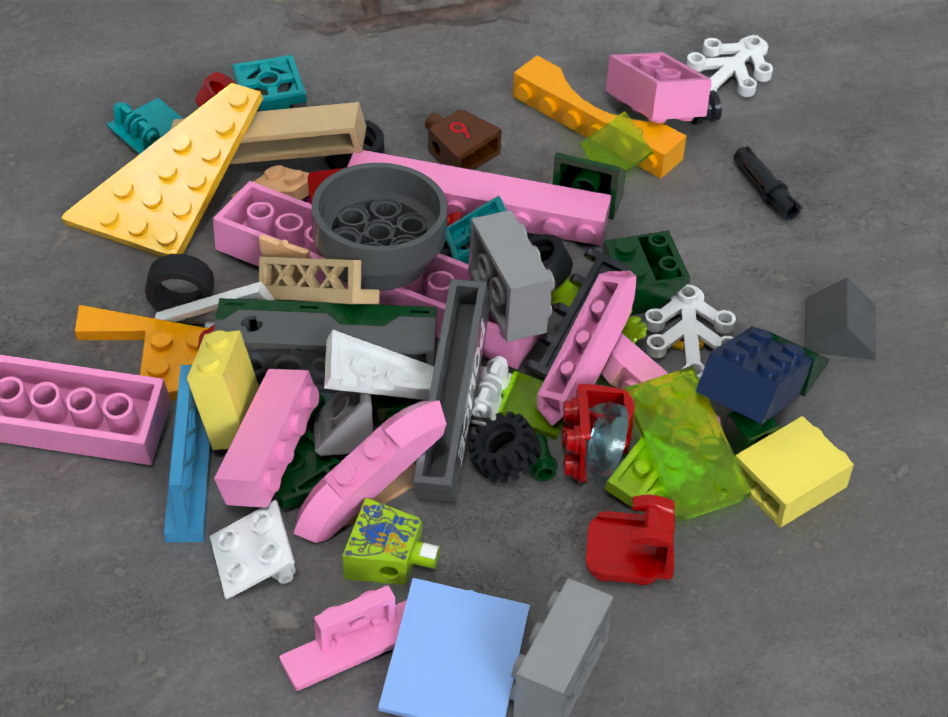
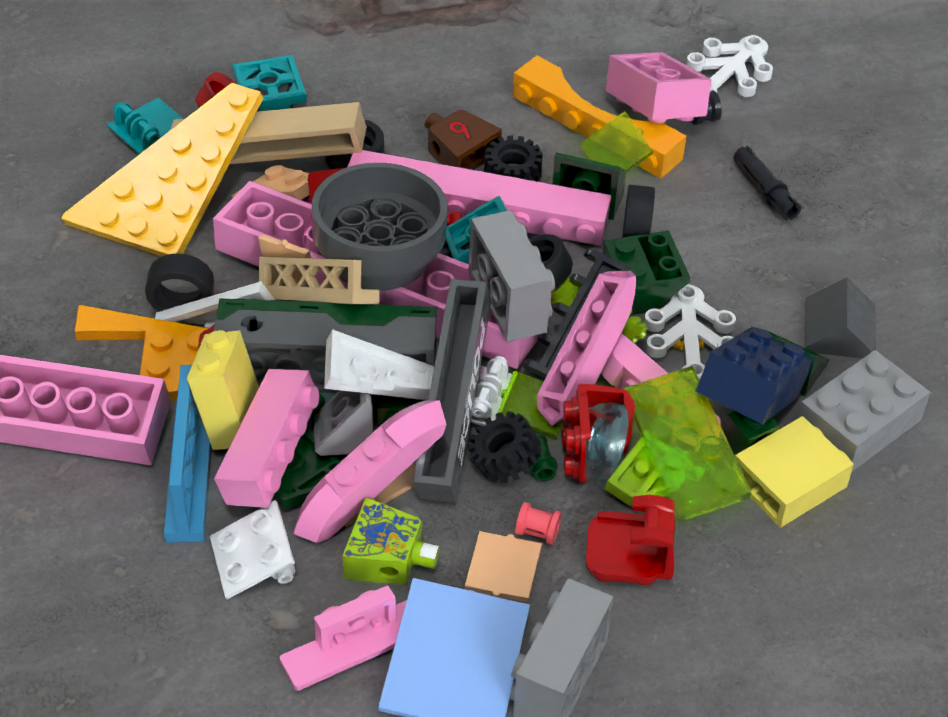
none -> light nougat piece [465,531,542,603]
none -> black tyre [484,135,543,182]
none -> coral bush [515,502,562,545]
none -> black tyre [622,185,655,238]
none -> light grey brick [797,350,931,472]

